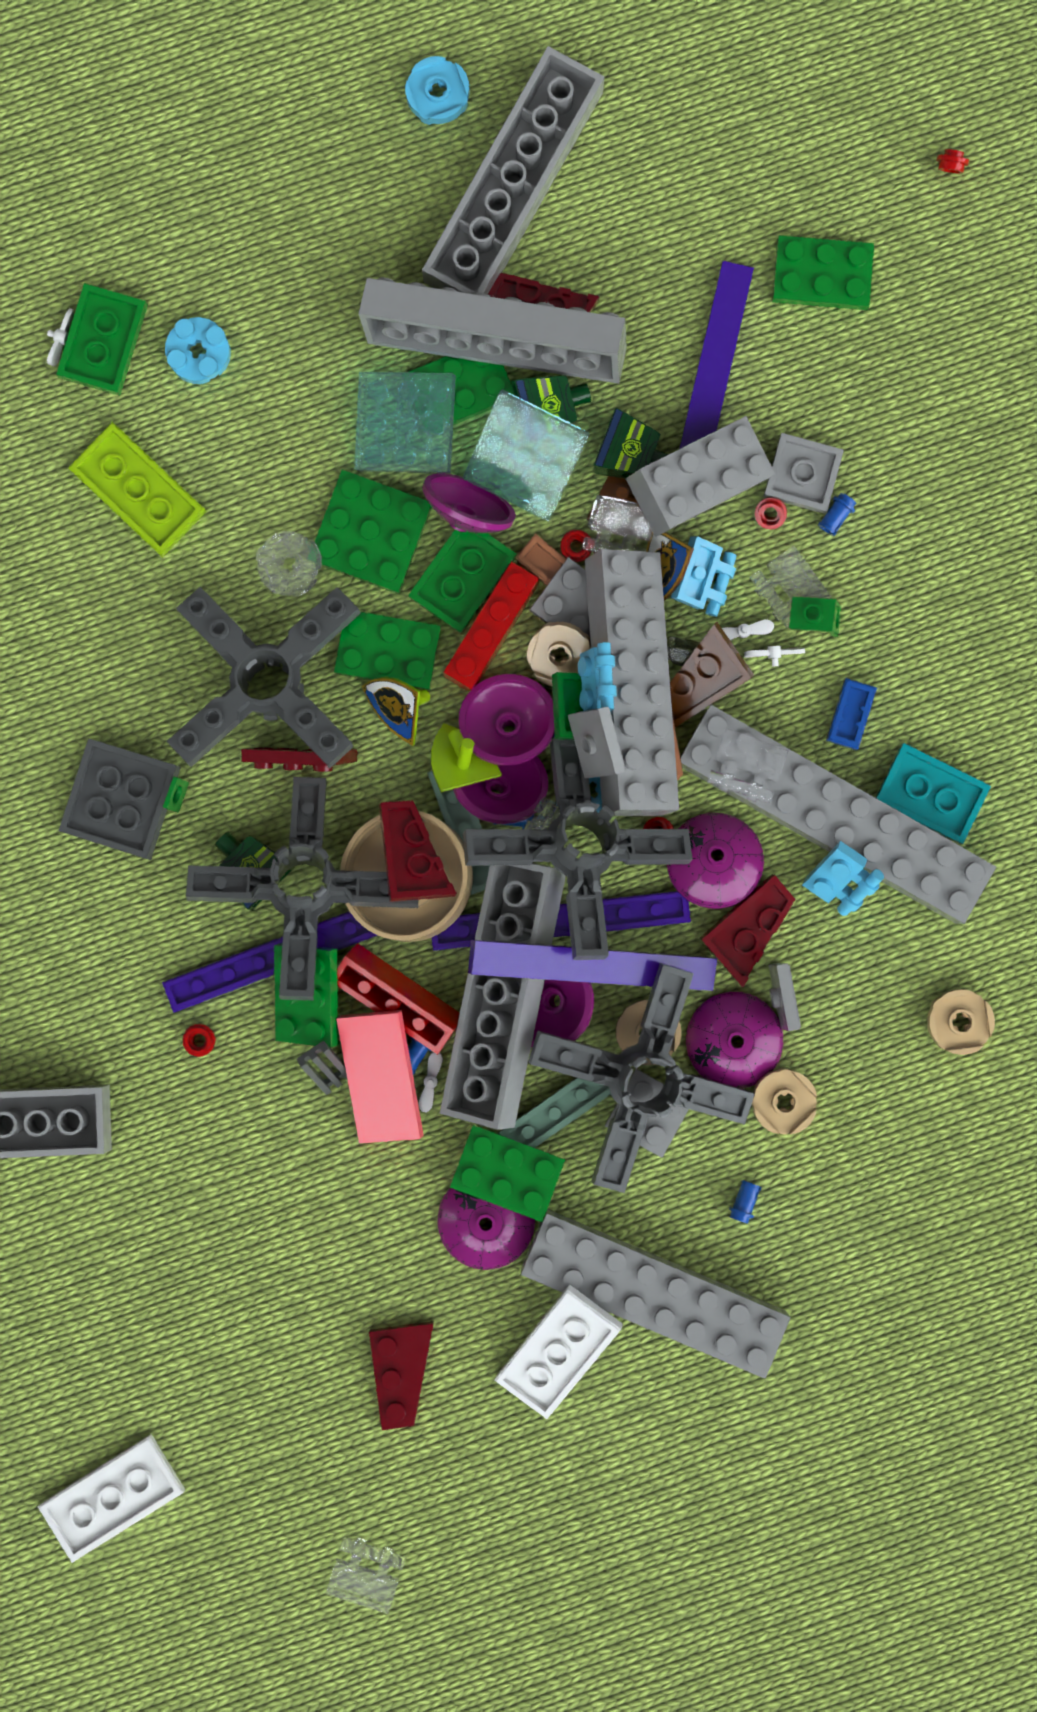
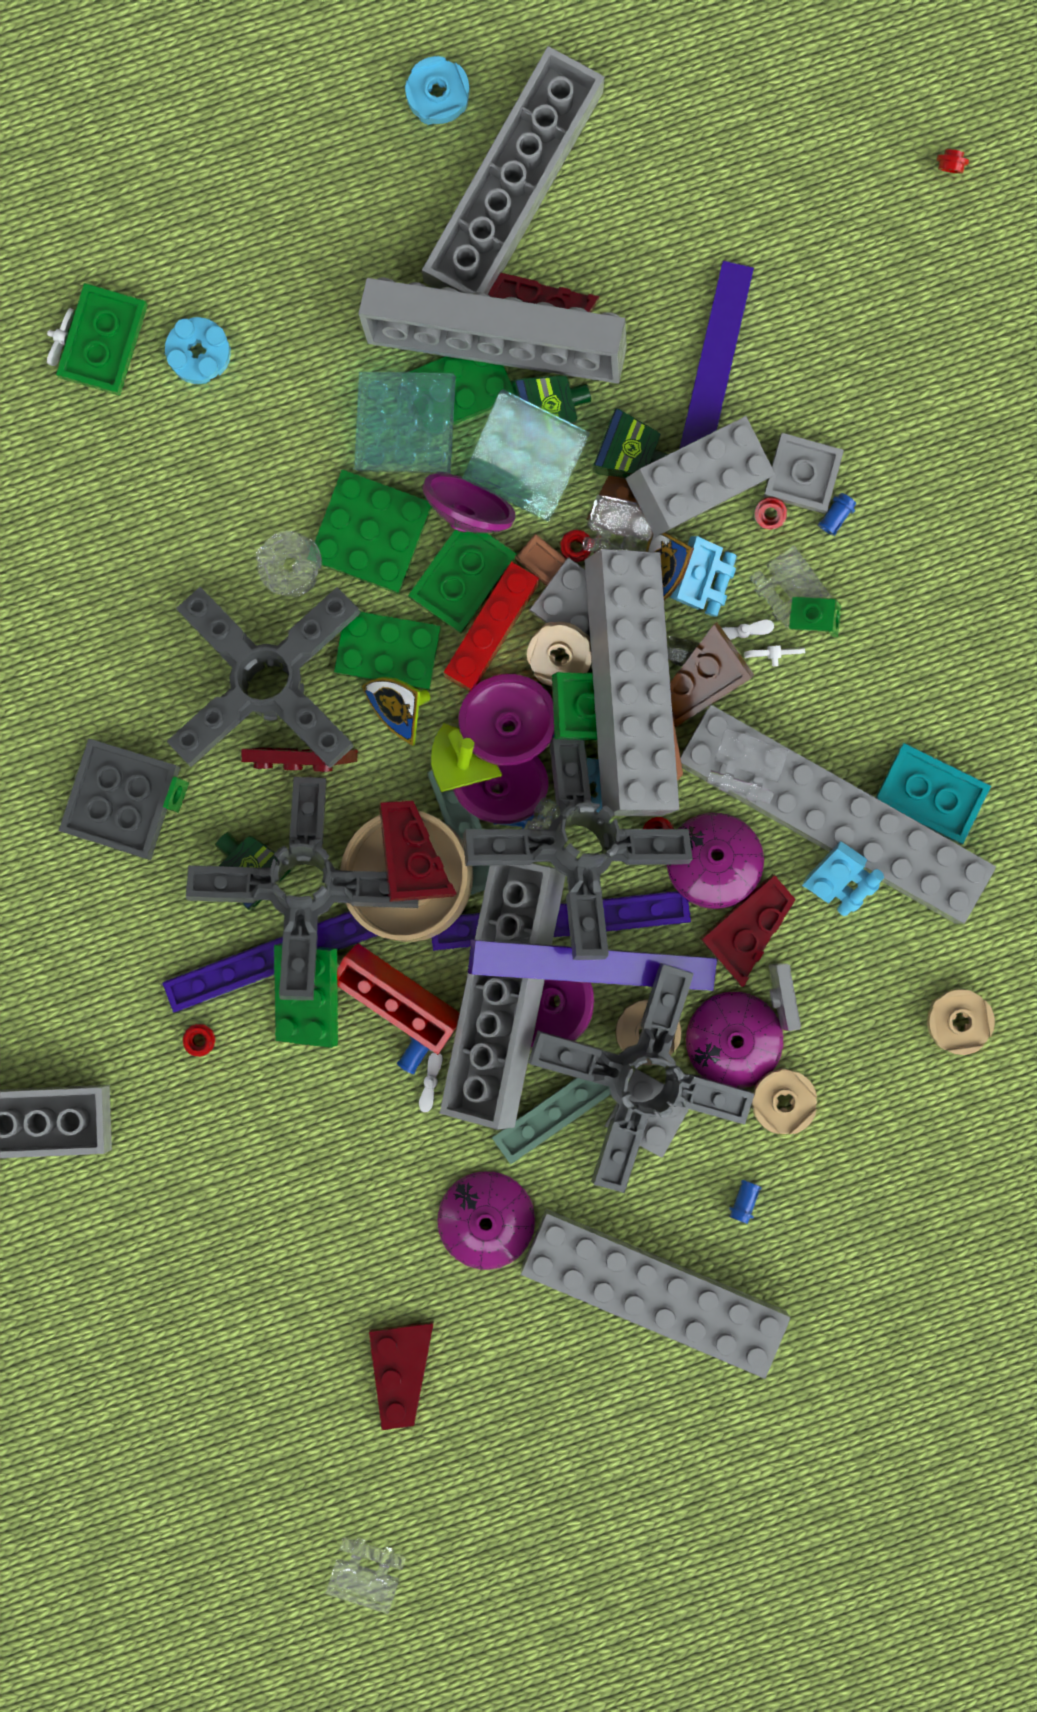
white tile [38,1434,185,1563] -> none
lime tile [68,422,207,558] -> none
dark grey tile [296,1041,347,1095] -> none
coral tile [336,1010,424,1143] -> none
green plate [450,1125,565,1222] -> none
white tile [494,1284,623,1419] -> none
light grey plate [568,706,626,778] -> none
medium azure plate [578,642,617,711] -> none
green plate [772,235,875,310] -> none
blue plate [826,678,877,750] -> none

